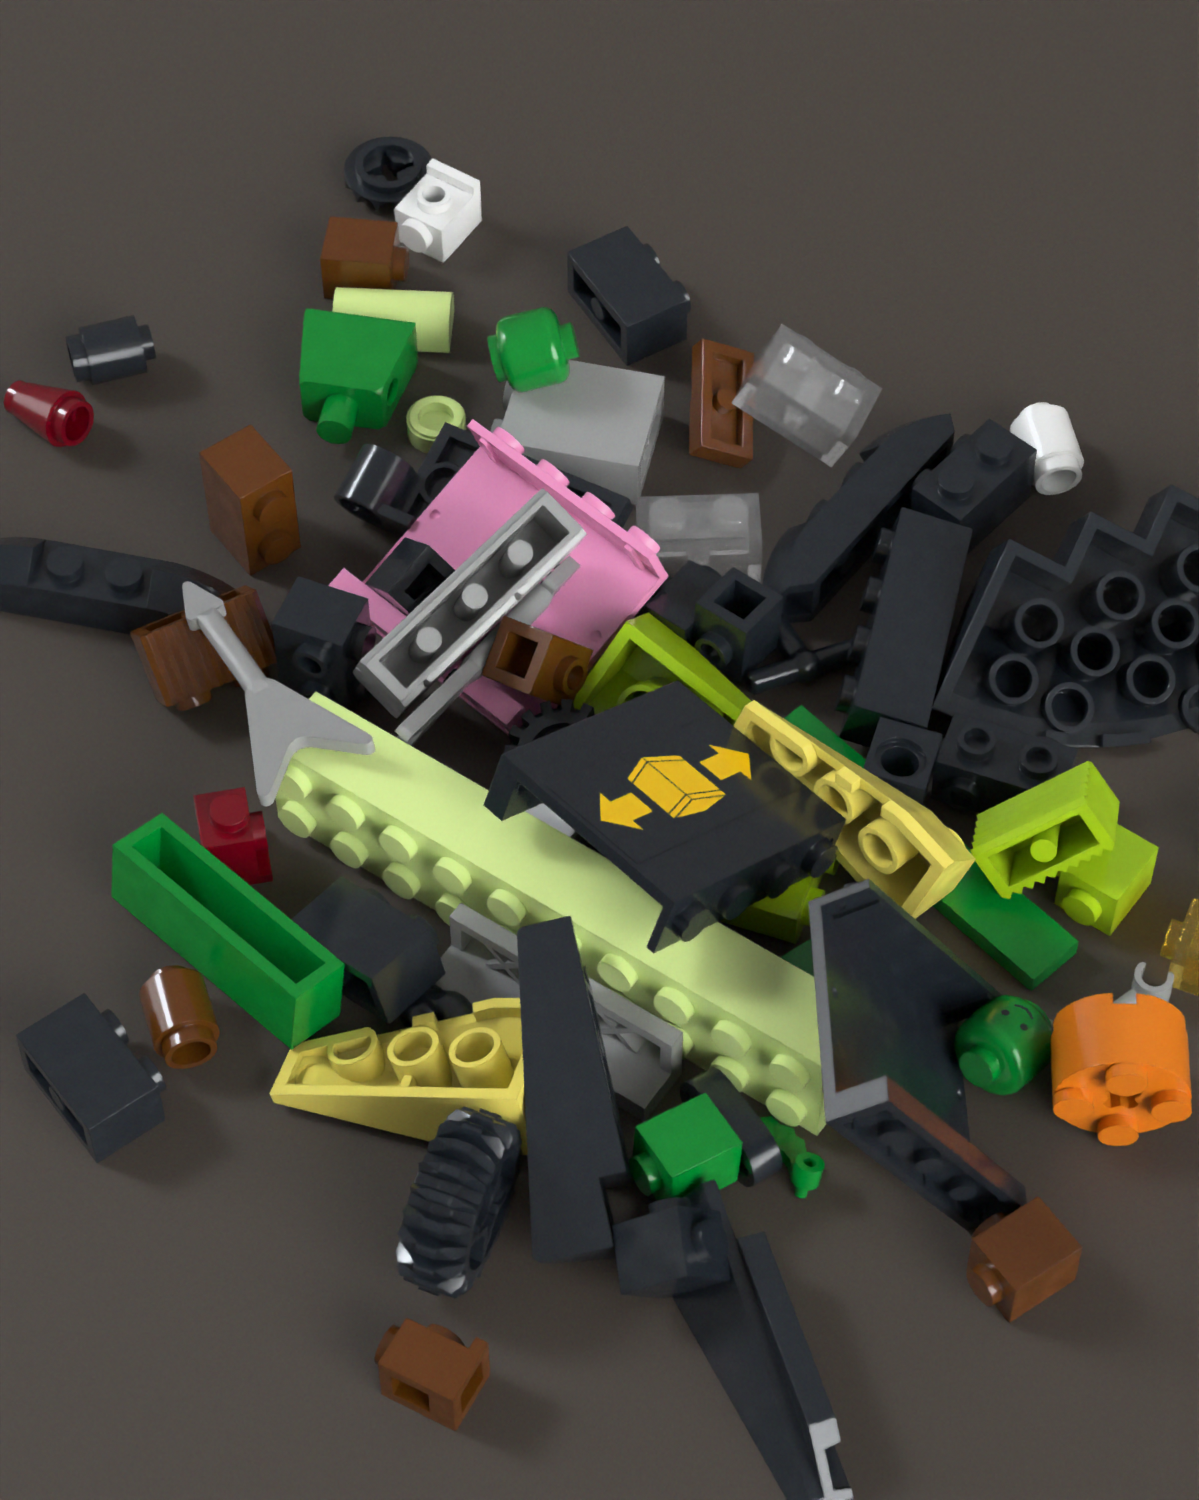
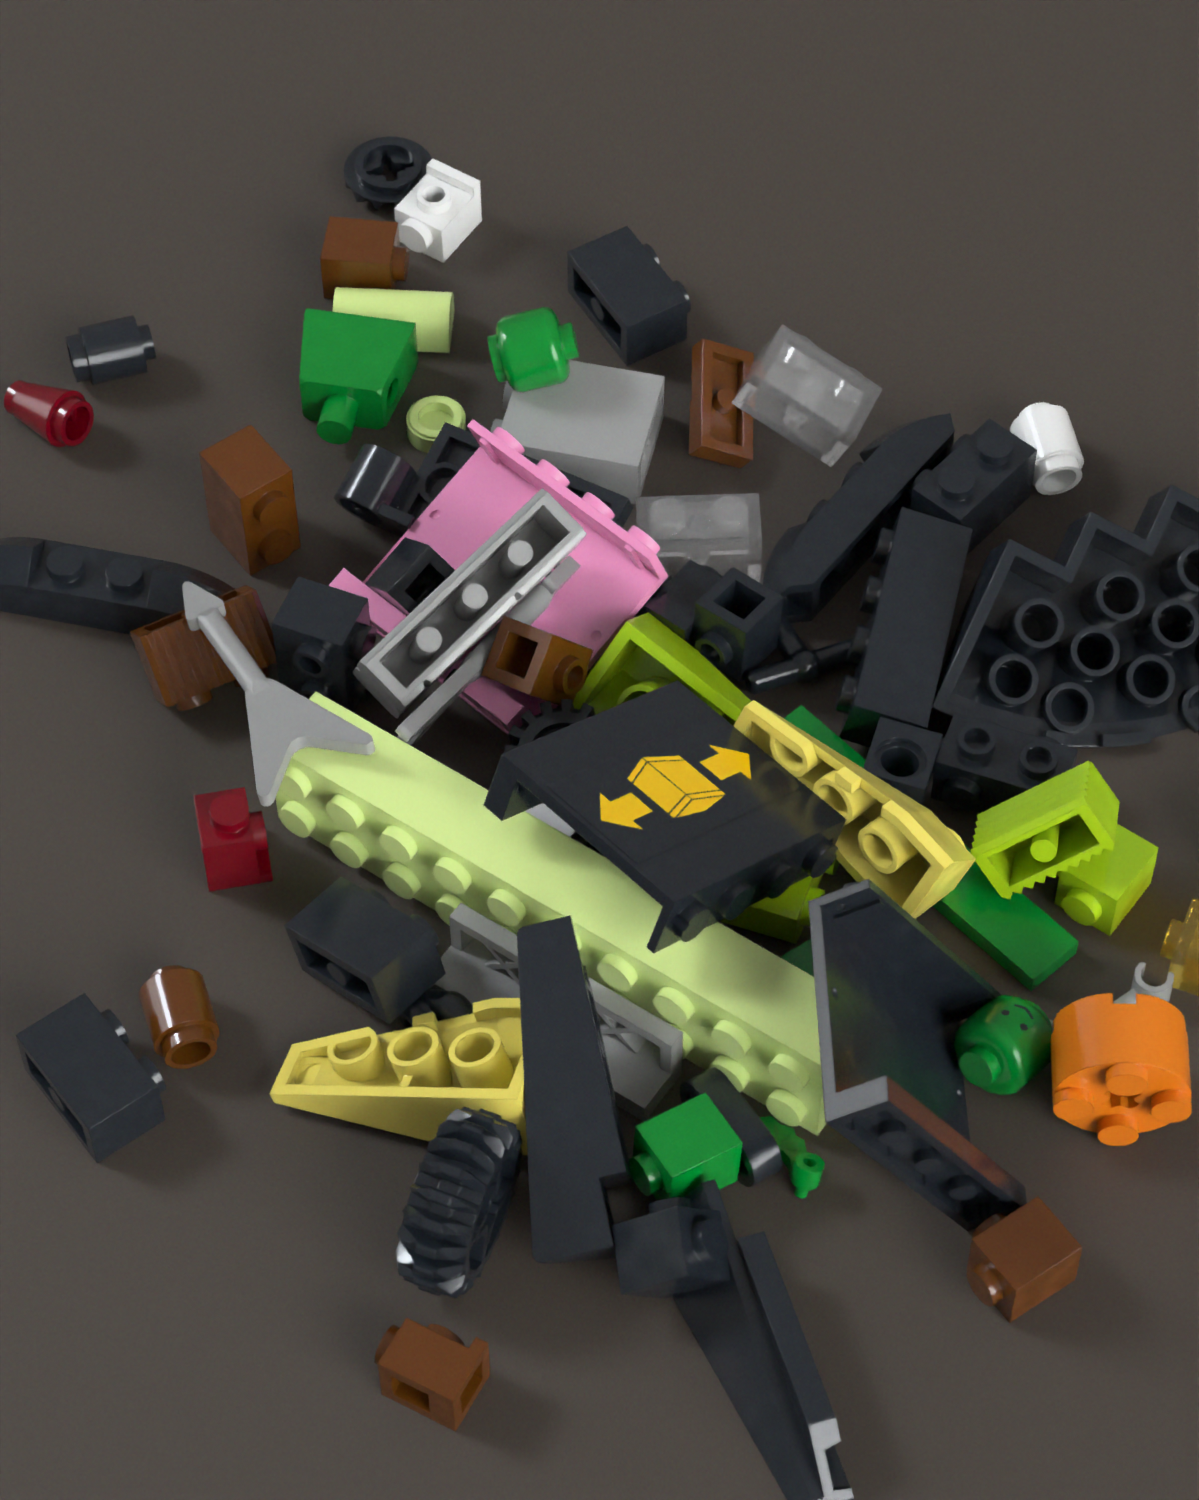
green brick [111,813,345,1050] -> none

